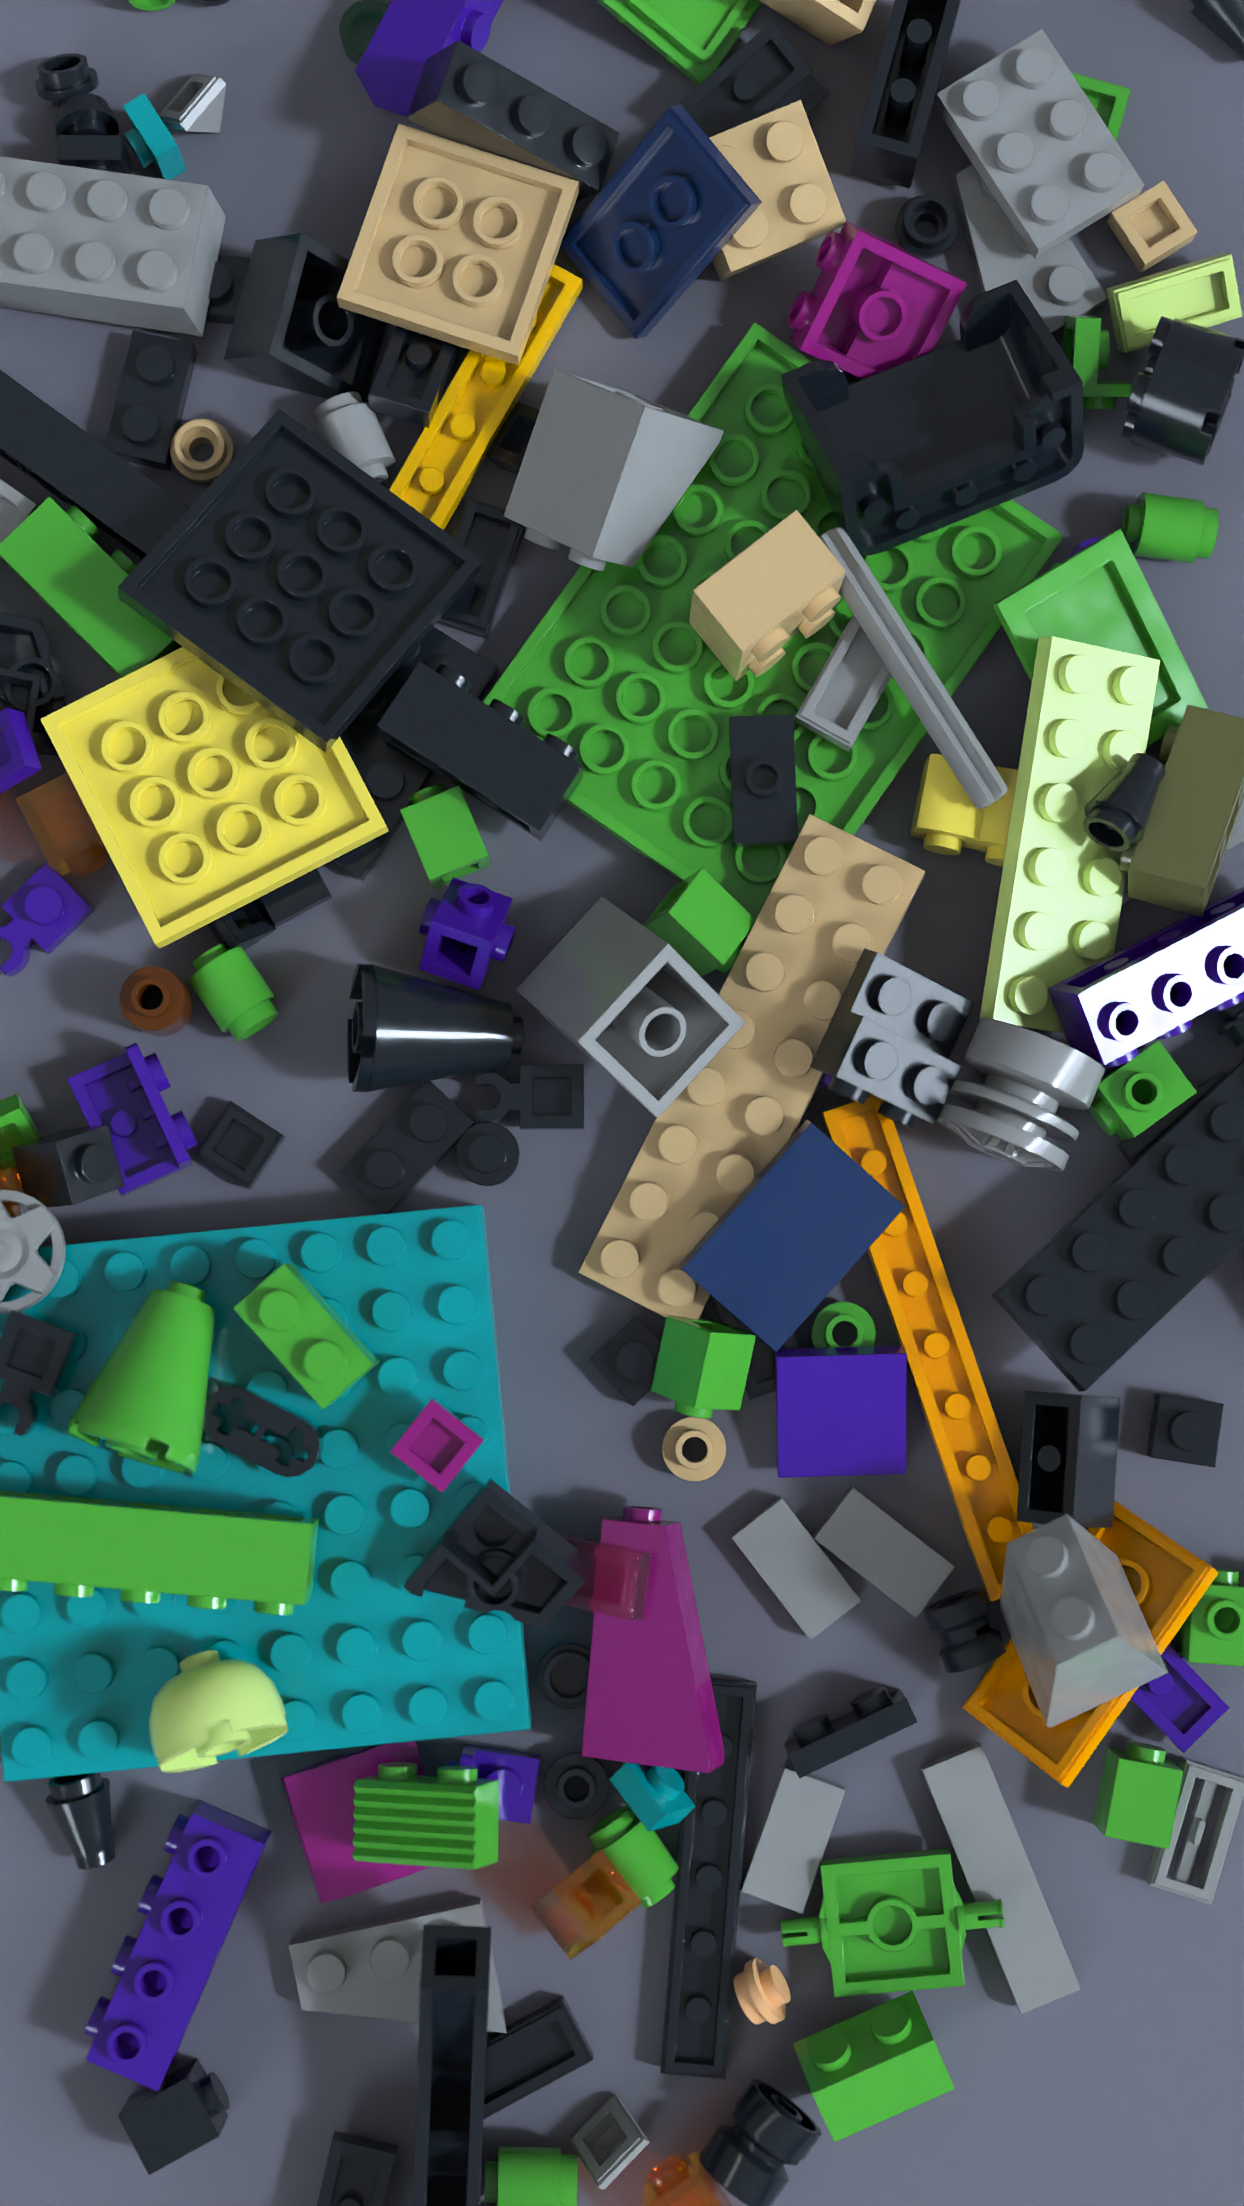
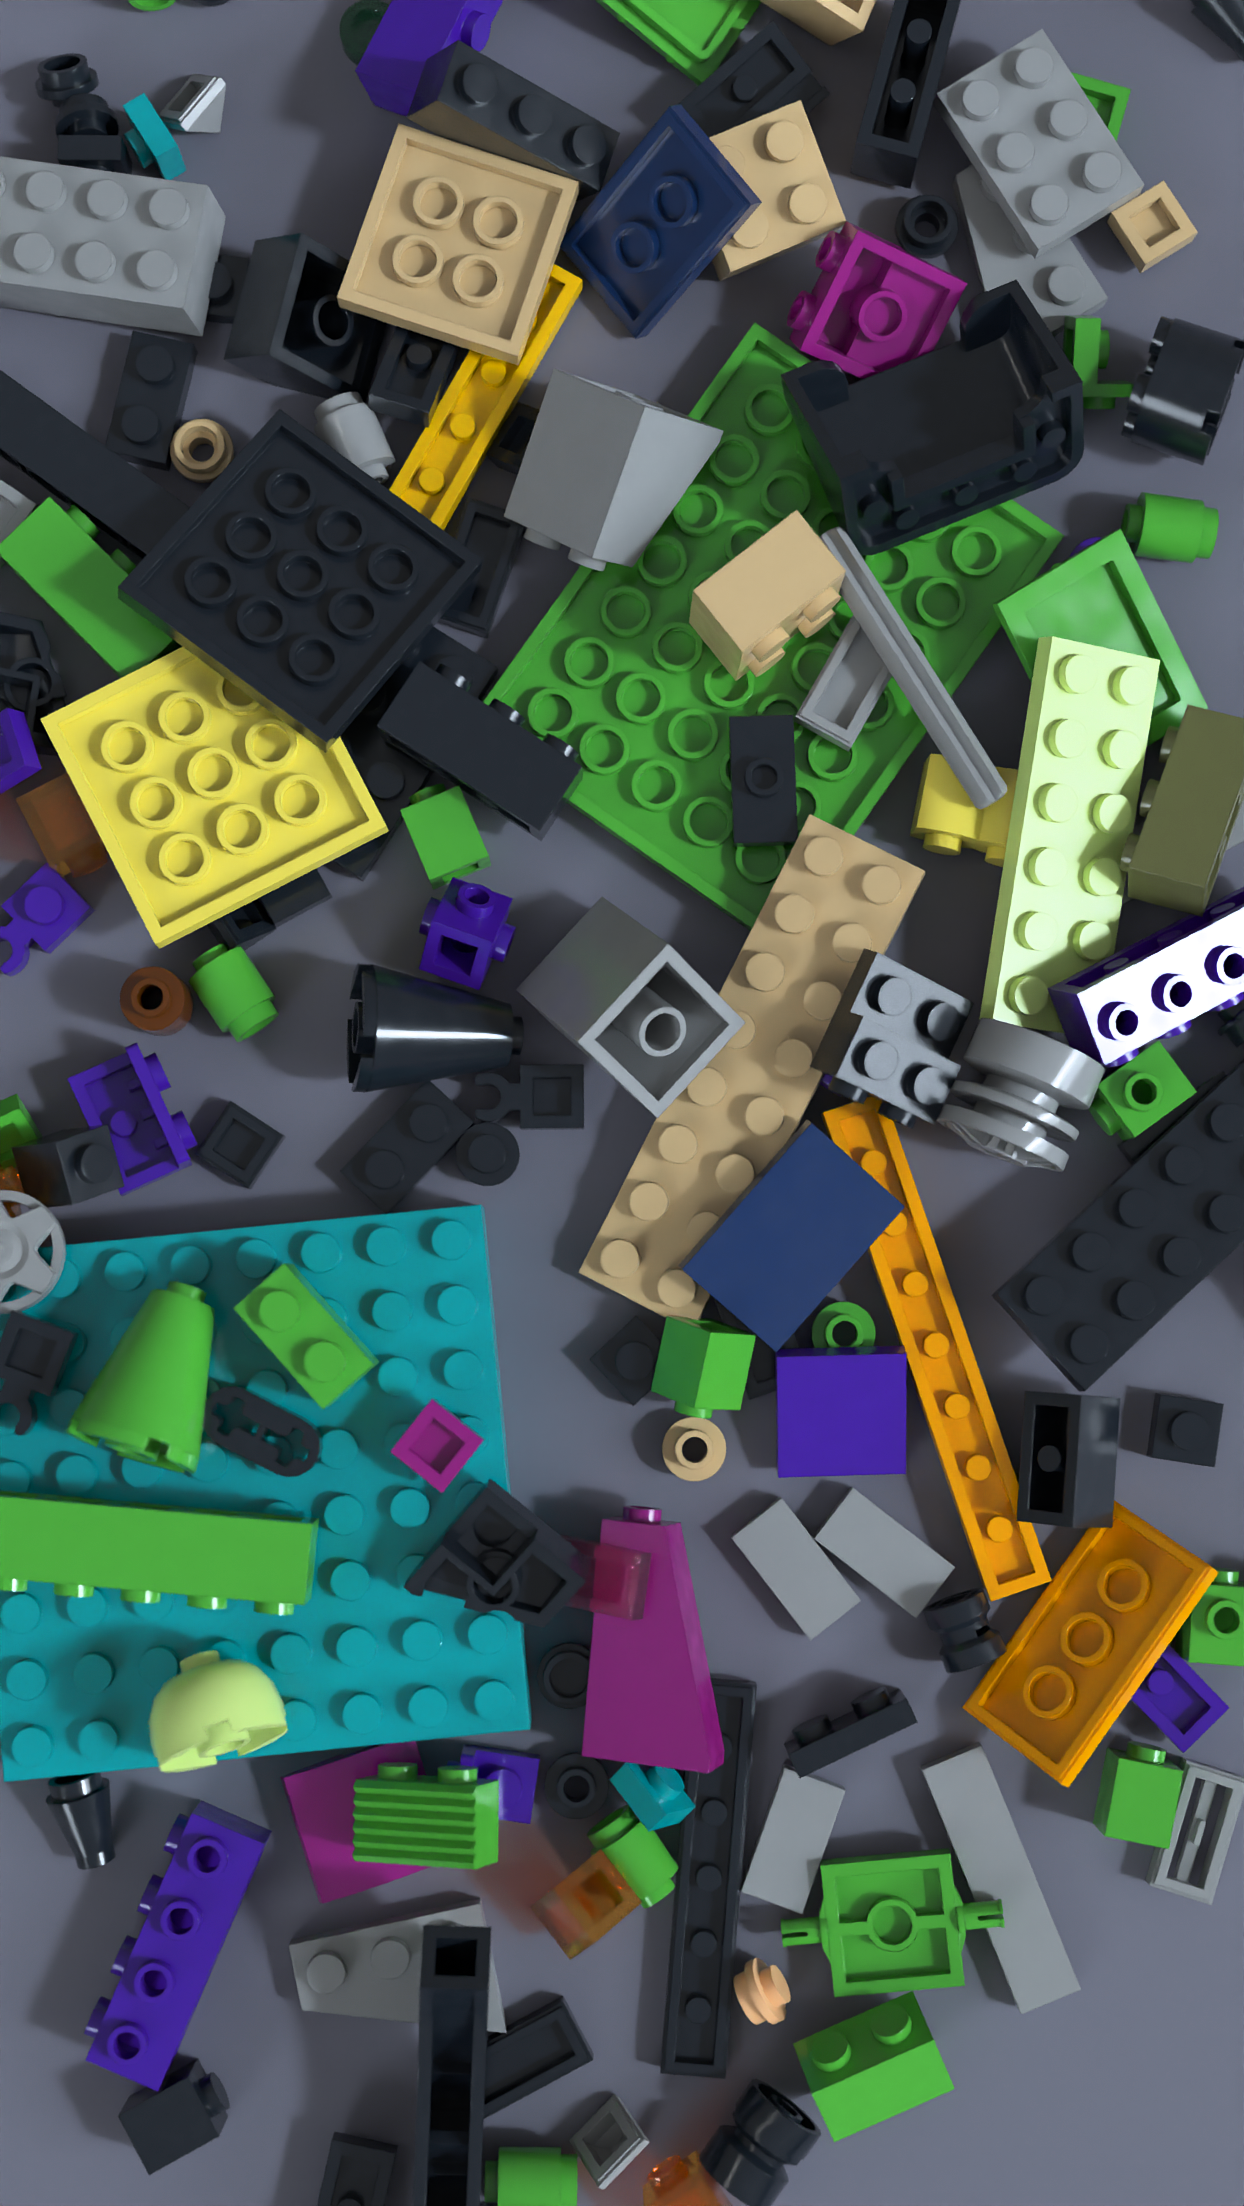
bright green brick [643,868,756,977] -> none
light grey slope [999,1514,1168,1728] -> none
black cone [1083,753,1166,852] -> none
yellowish green tile [1106,252,1243,353] -> none

